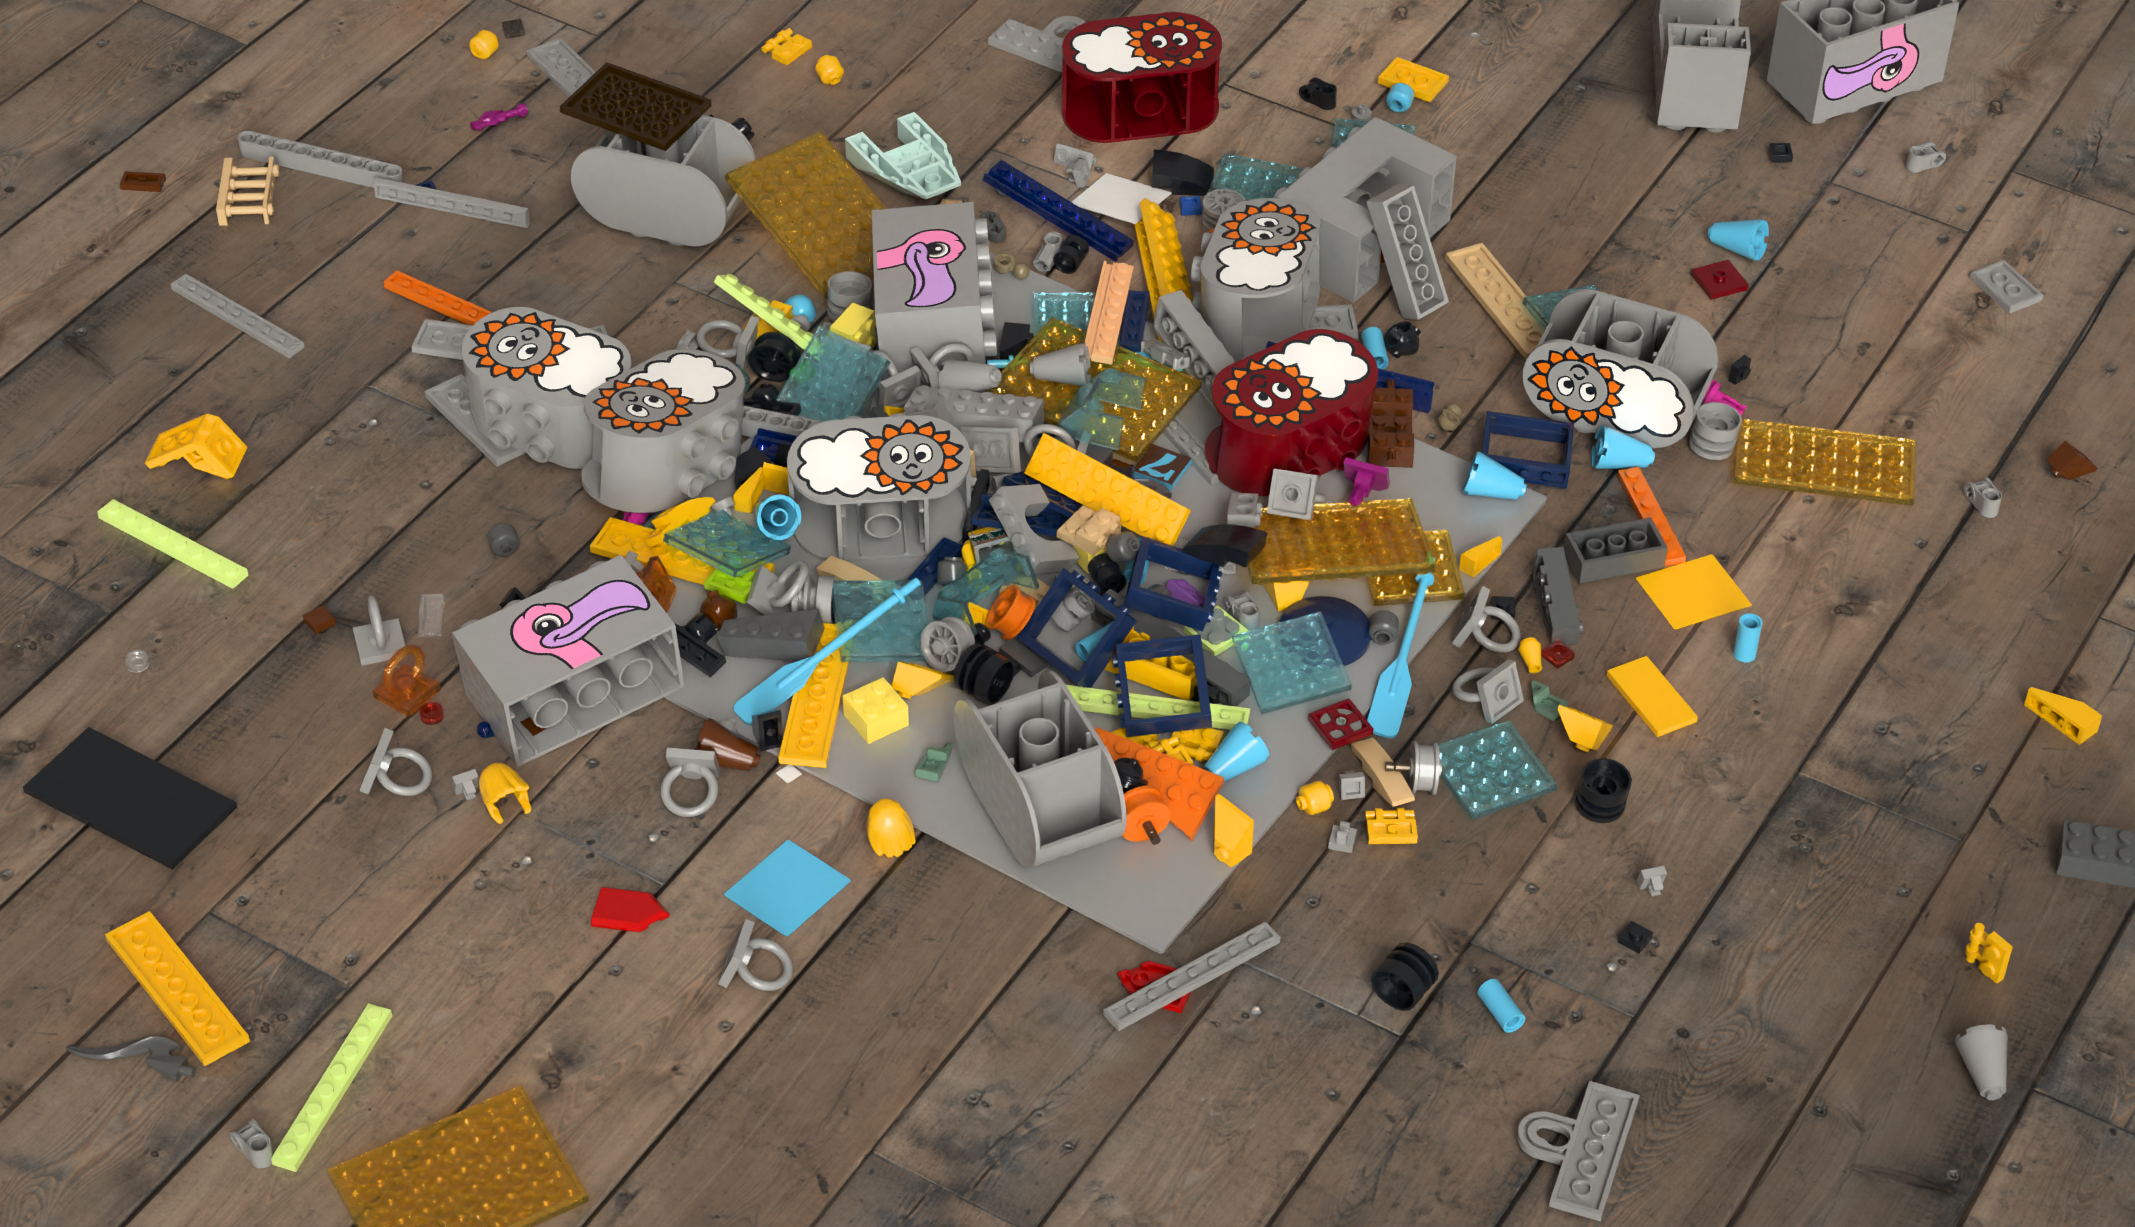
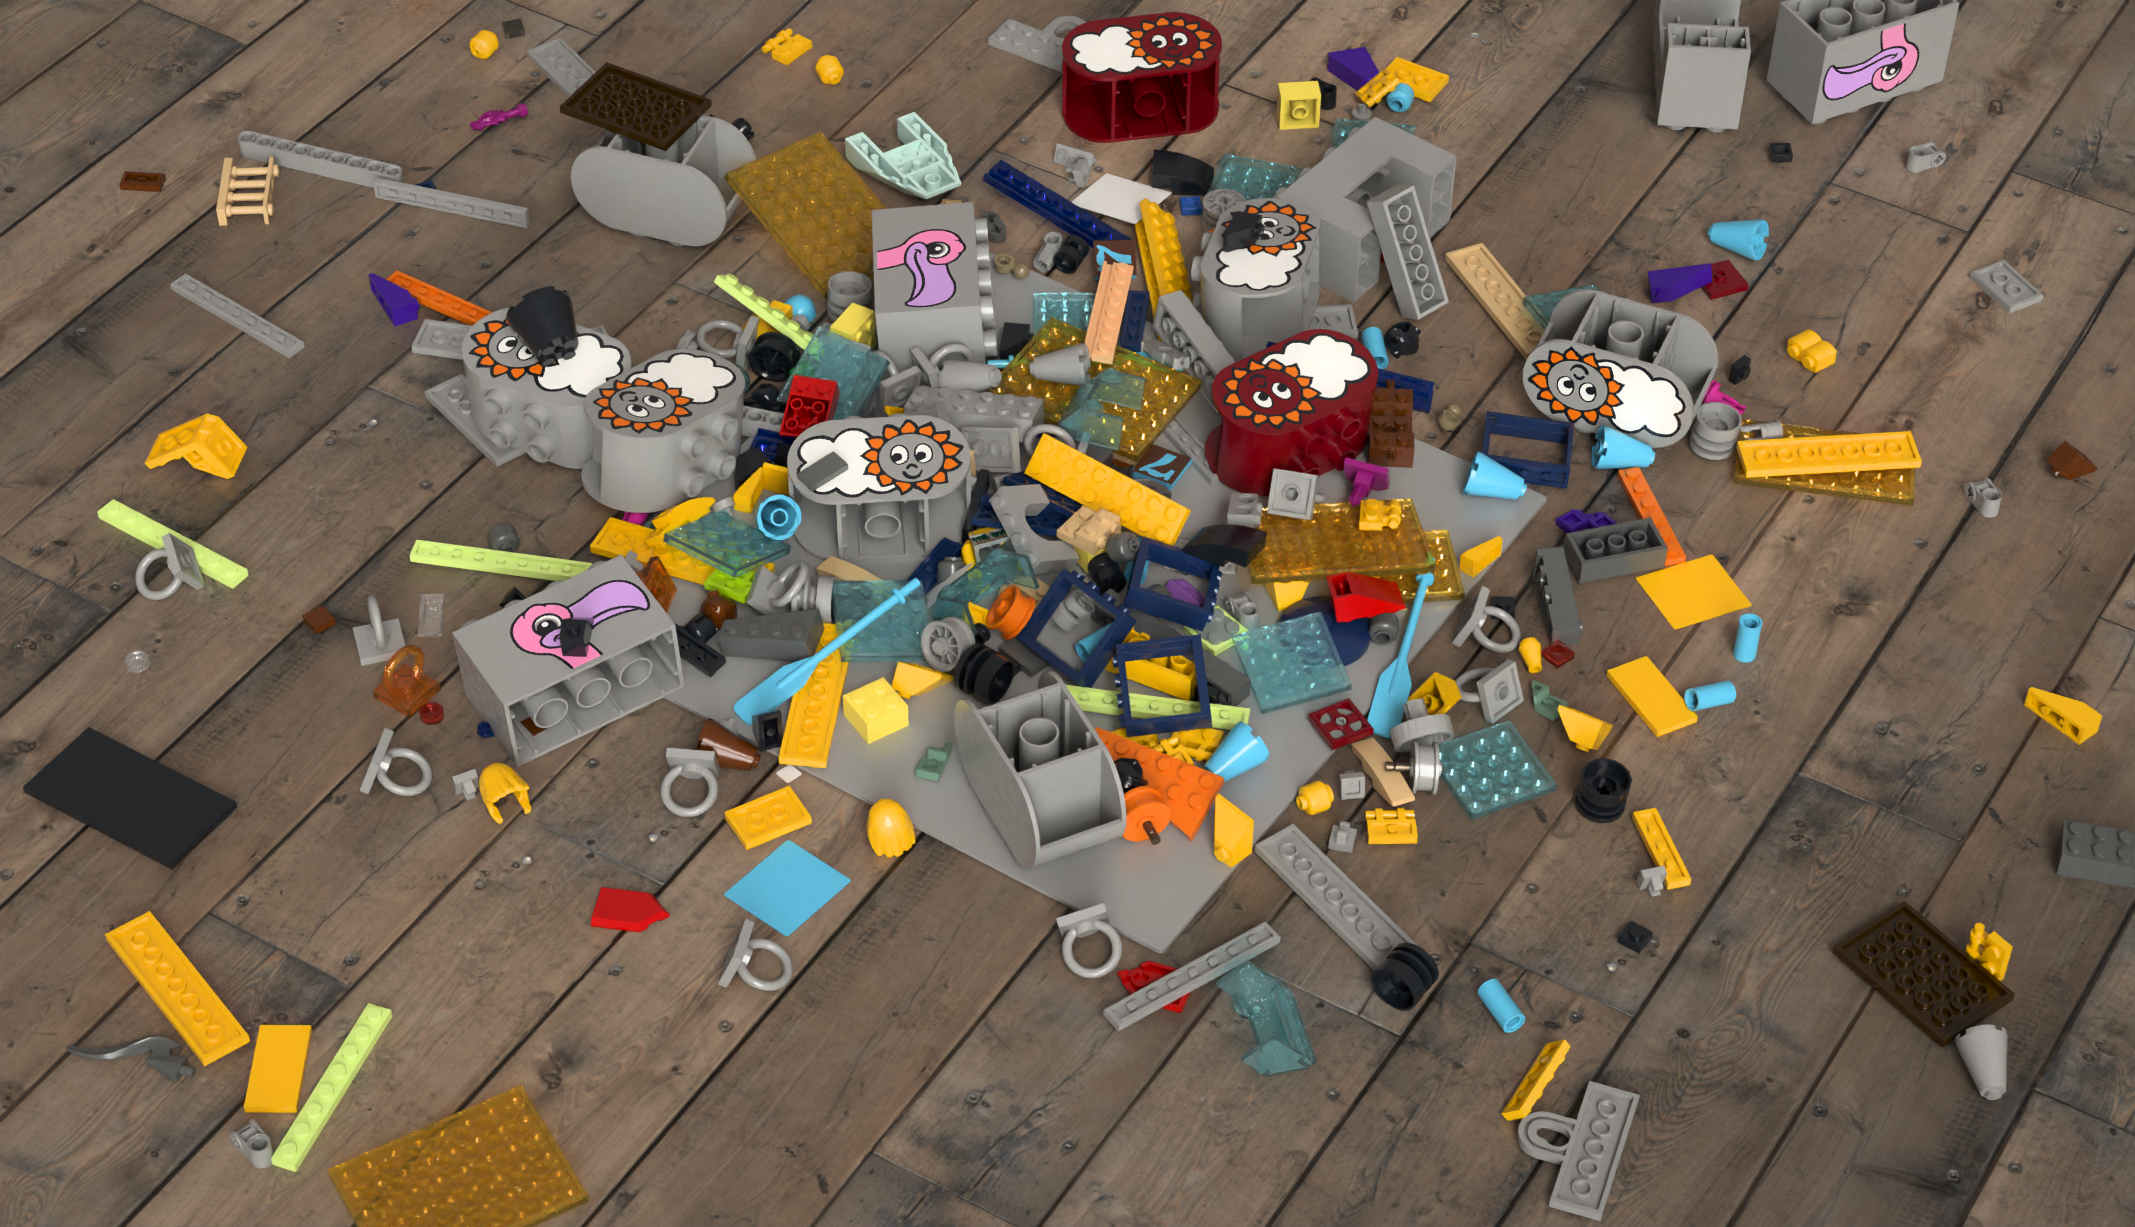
none -> light grey tile [135,533,205,600]
none -> yellow tile [244,1025,312,1113]
none -> dark purple slope [368,273,420,327]
none -> yellowish green plate [410,540,592,581]
none -> black cone [506,286,579,367]
none -> black slope [559,617,594,657]
none -> yellow plate [724,786,812,850]
none -> red slope [779,375,840,438]
none -> dark grey tile [798,451,848,492]
none -> white sticker [924,562,973,610]
none -> light grey tile [1056,903,1122,978]
none -> reddish brown tile [1093,240,1137,280]
none -> clear light blue windscreen [1216,960,1317,1076]
none -> black slope [1223,211,1265,252]
none -> light grey plate [1254,824,1418,971]
none -> light yellow brick [1276,81,1321,130]
none -> red slope [1326,571,1406,623]
none -> dark purple slope [1327,47,1380,91]
none -> yellow plate [1354,69,1401,108]
none -> yellow plate [1359,499,1401,531]
none -> light grey piece [1390,698,1455,753]
none -> yellow slope [1407,672,1462,715]
none -> yellow plate [1501,1039,1570,1121]
none -> dark purple tile [1555,509,1618,533]
none -> yellow plate [1632,808,1691,890]
none -> dark purple slope [1648,263,1712,303]
none -> medium azure pin [1684,680,1736,711]
none -> yellow plate [1736,431,1922,478]
none -> light grey hinge [1740,420,1783,441]
none -> yellow brick [1787,329,1837,373]
none -> dark brown plate [1833,901,2015,1048]

